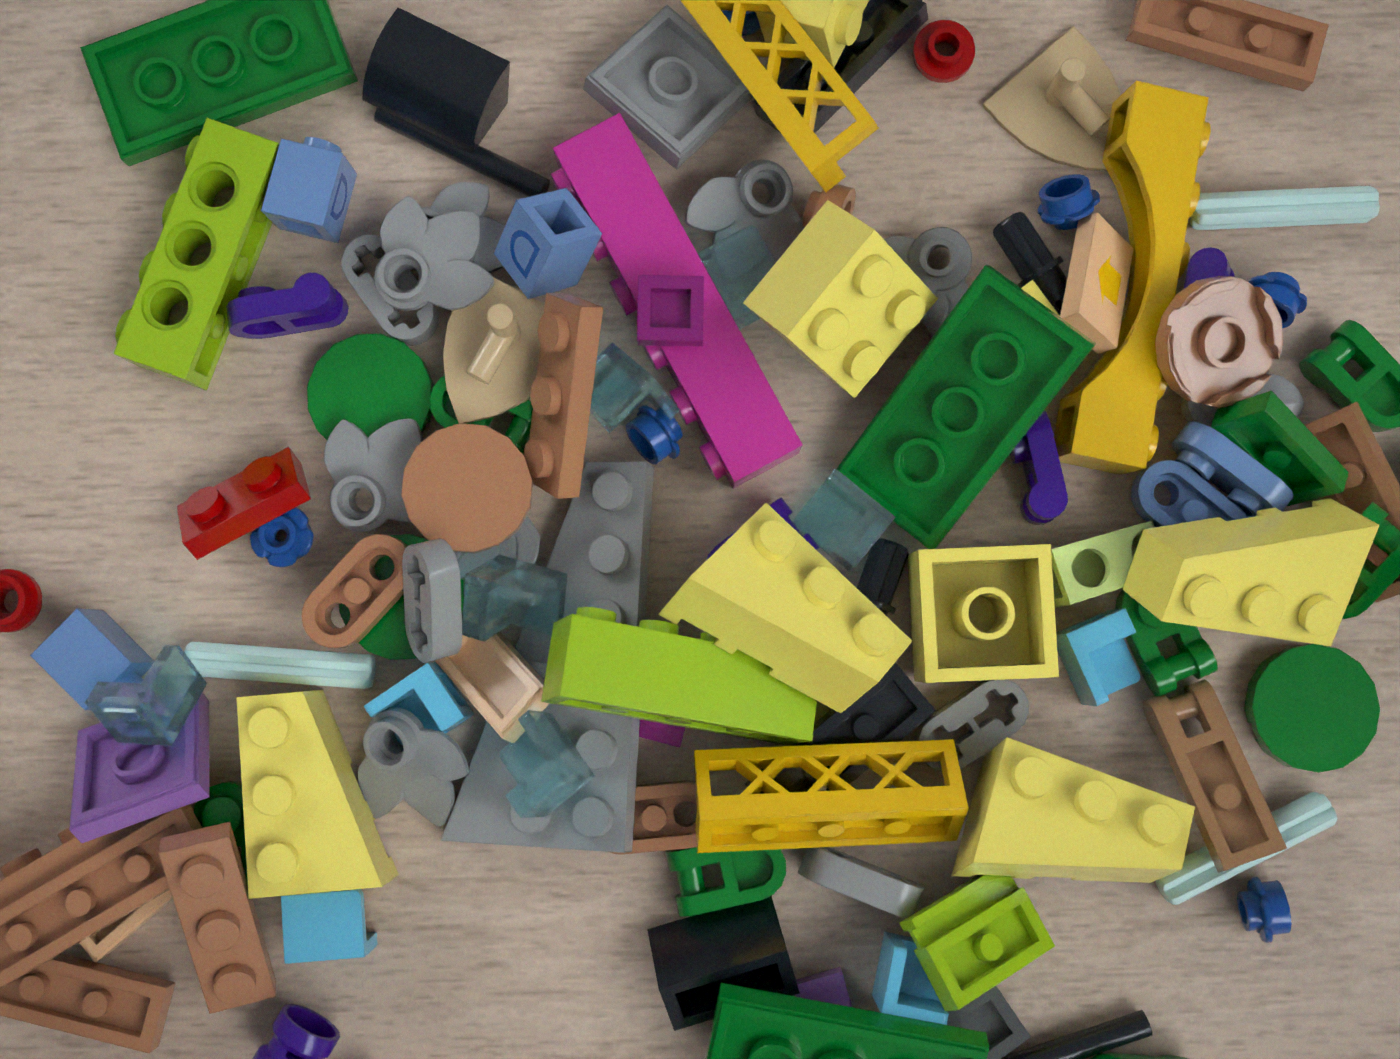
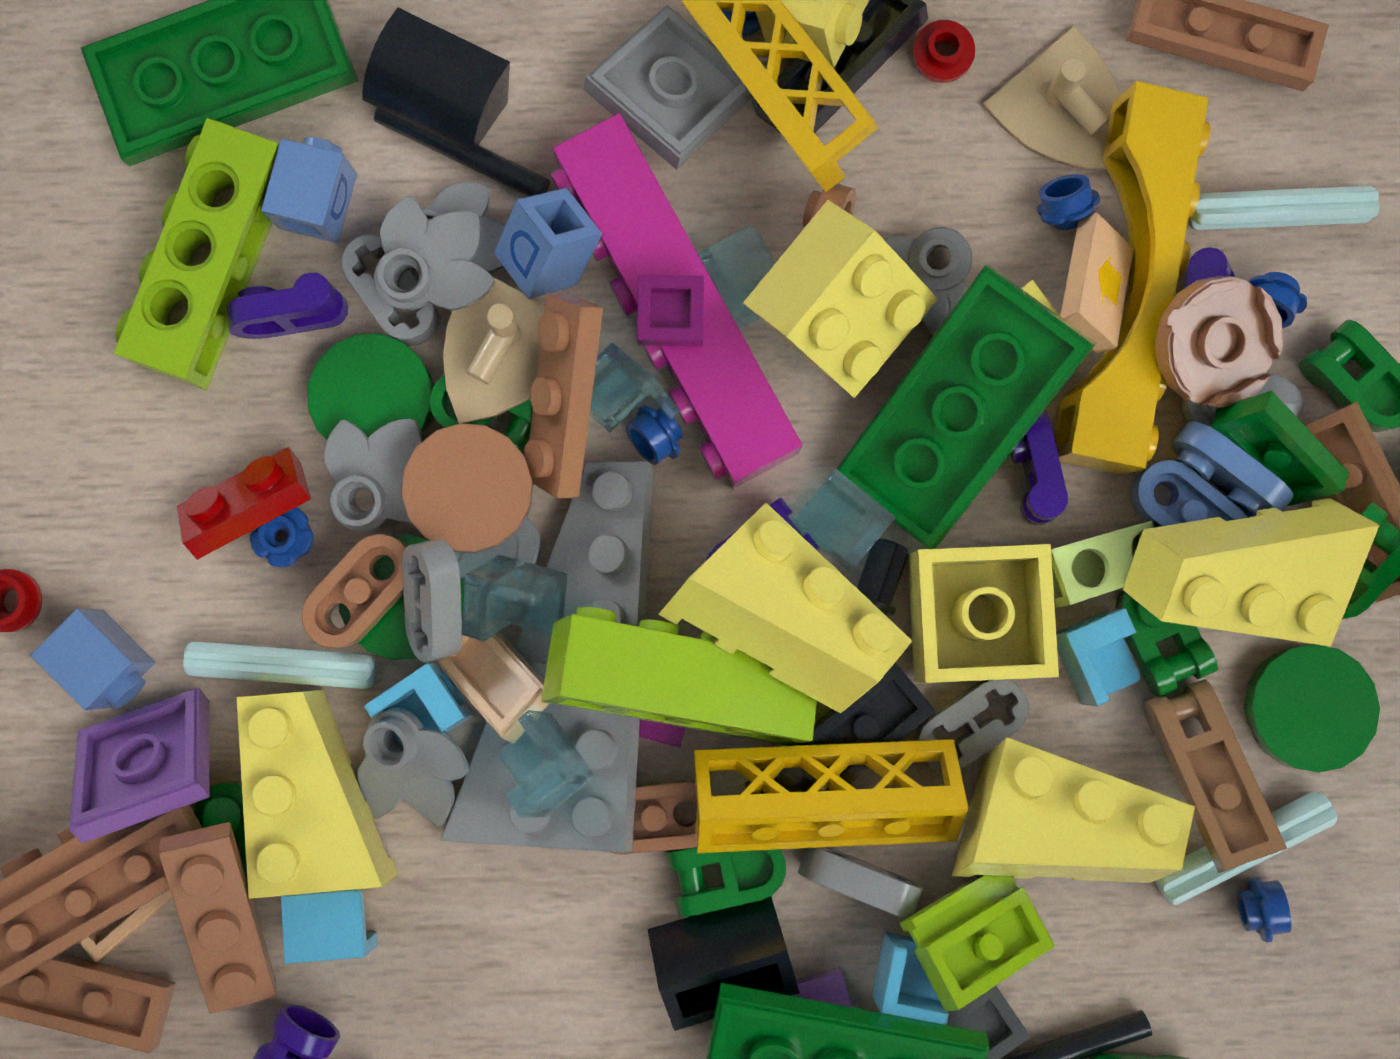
clear light blue panel [84,645,207,746] -> none
light grey plate [685,160,805,280] -> none
black axle [993,211,1067,315] -> none

